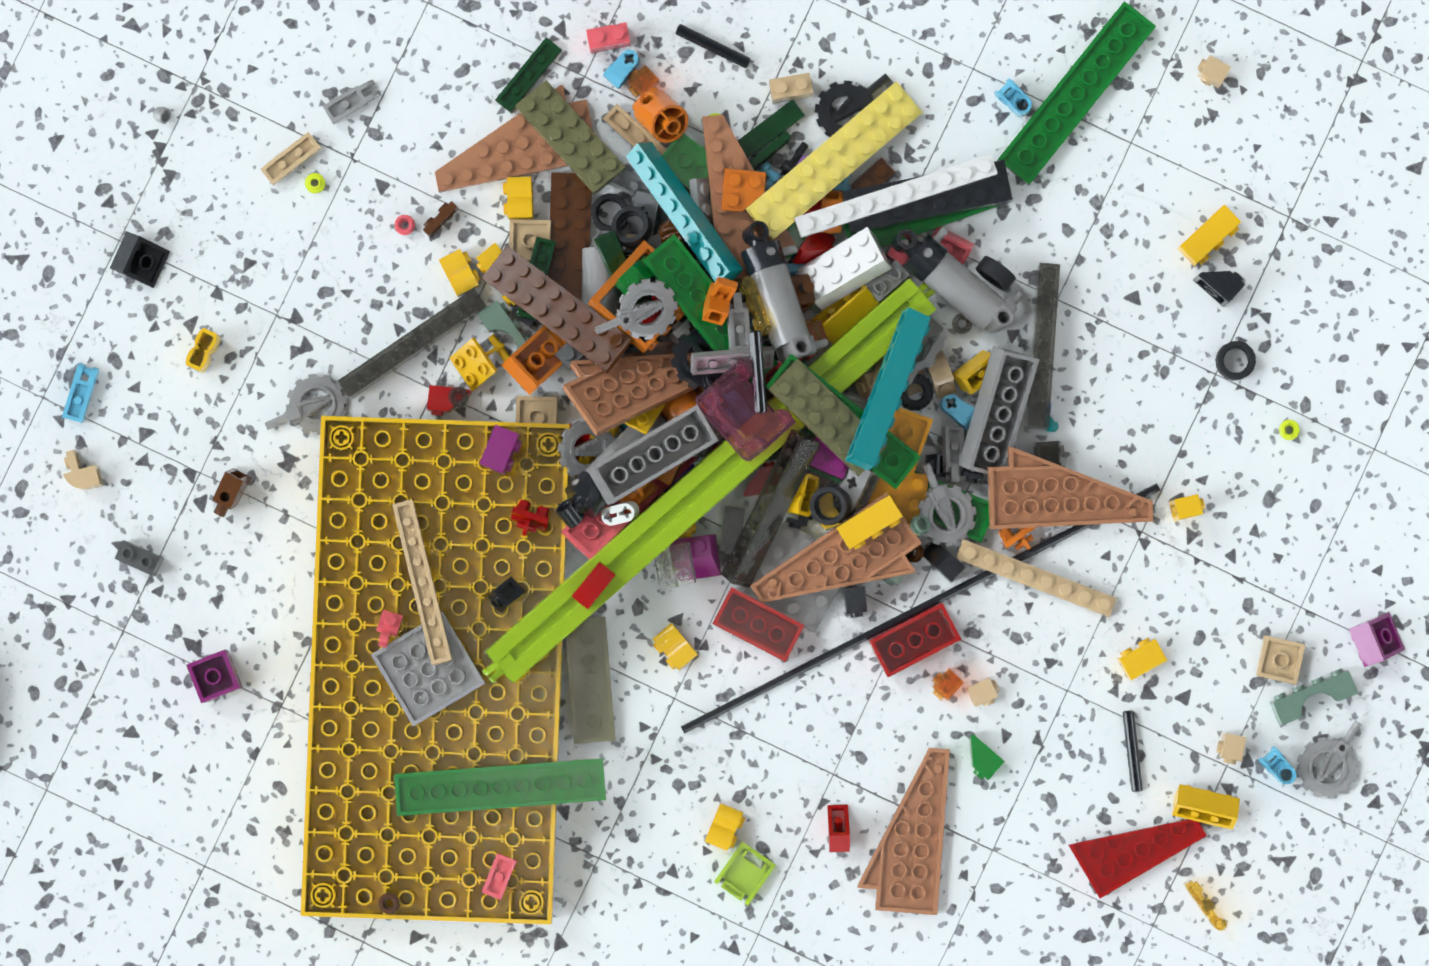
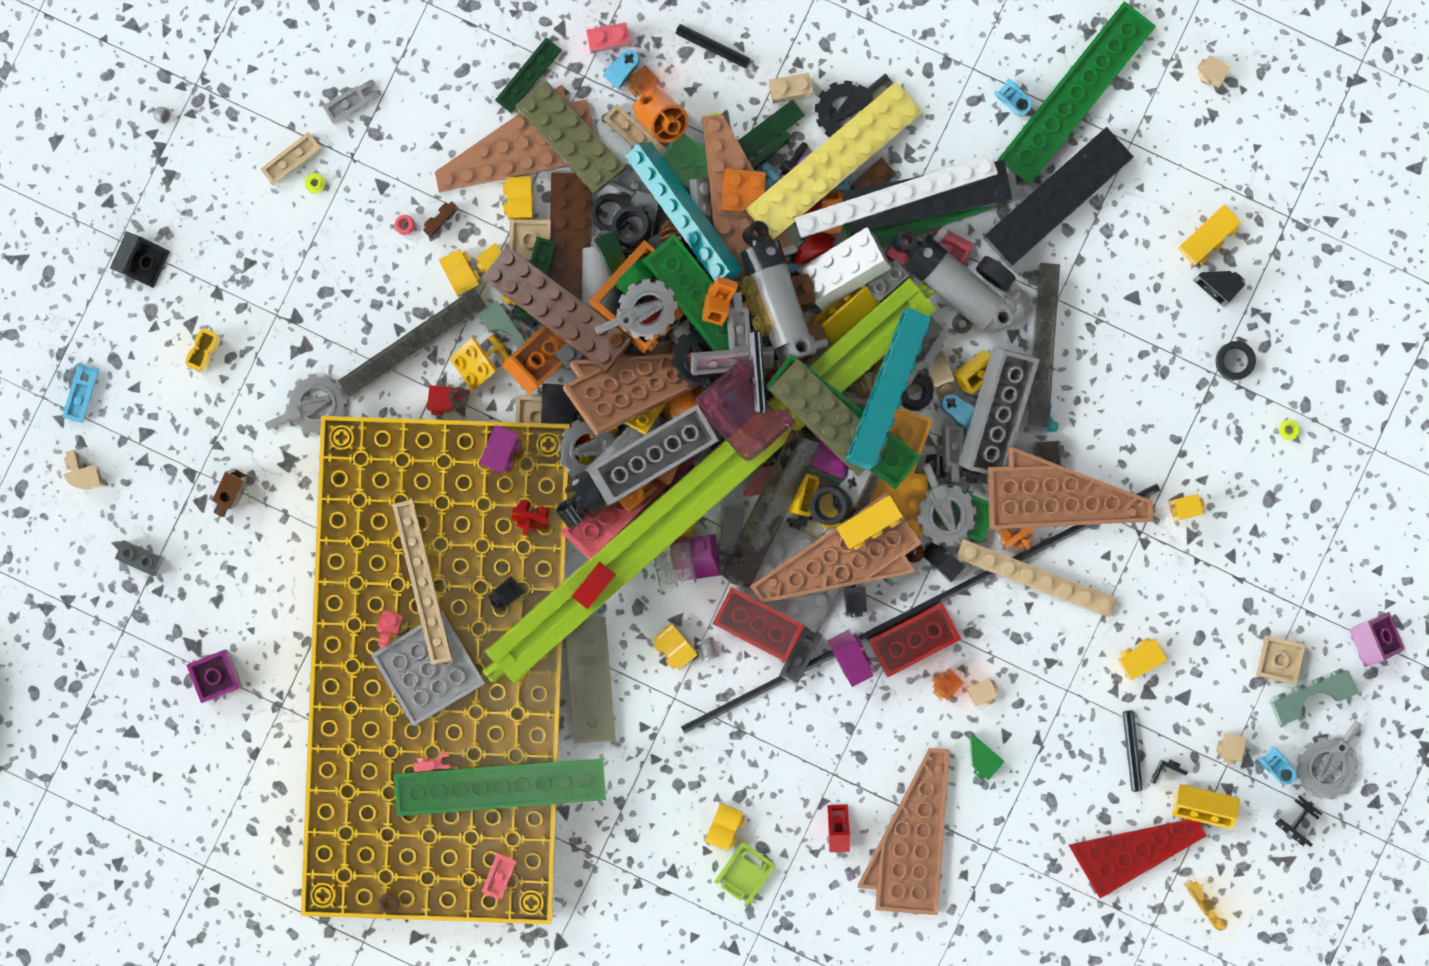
white beam [601,501,640,526] -> none
sand green plate [910,515,930,536] -> none
none -> coral plate [413,753,451,772]
none -> black slope [541,384,585,427]
none -> light grey bush [696,637,719,662]
none -> dark grey plate [779,626,823,685]
none -> magenta brick [827,629,874,687]
none -> black brick [983,127,1134,268]
none -> black bracket [1150,759,1188,784]
none -> black plate [1273,795,1322,847]

